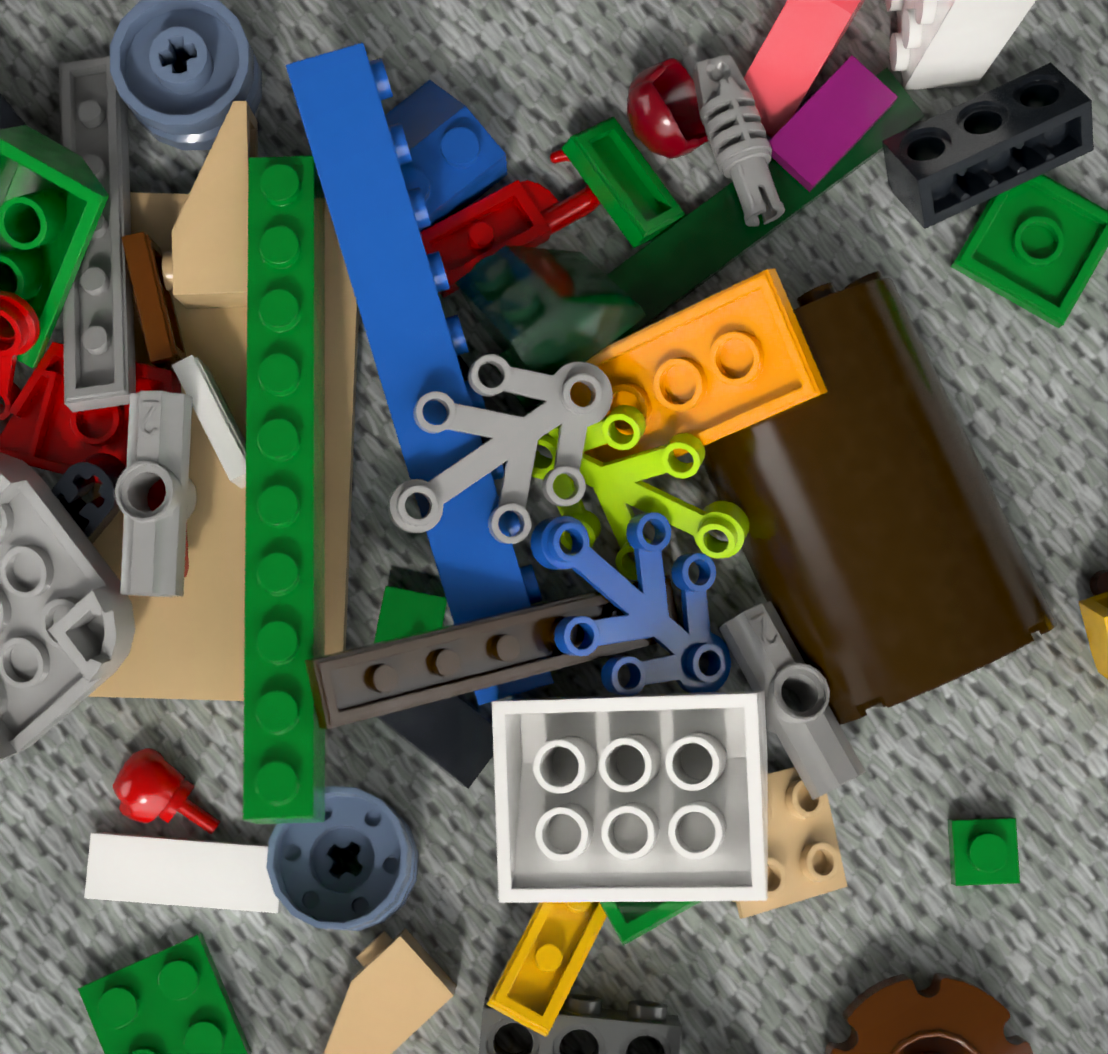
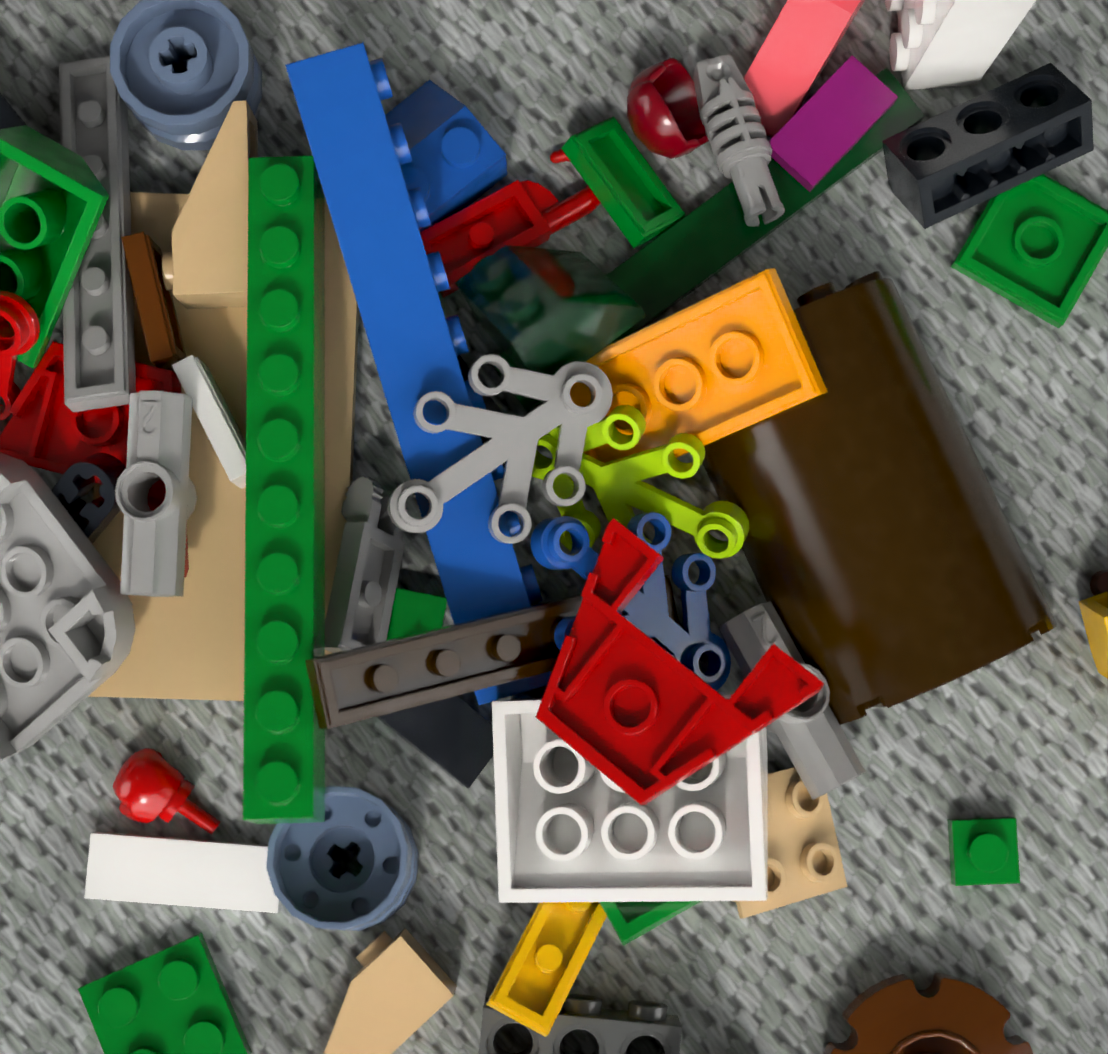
none -> light grey hinge [325,475,408,653]
none -> red wing [536,518,825,805]

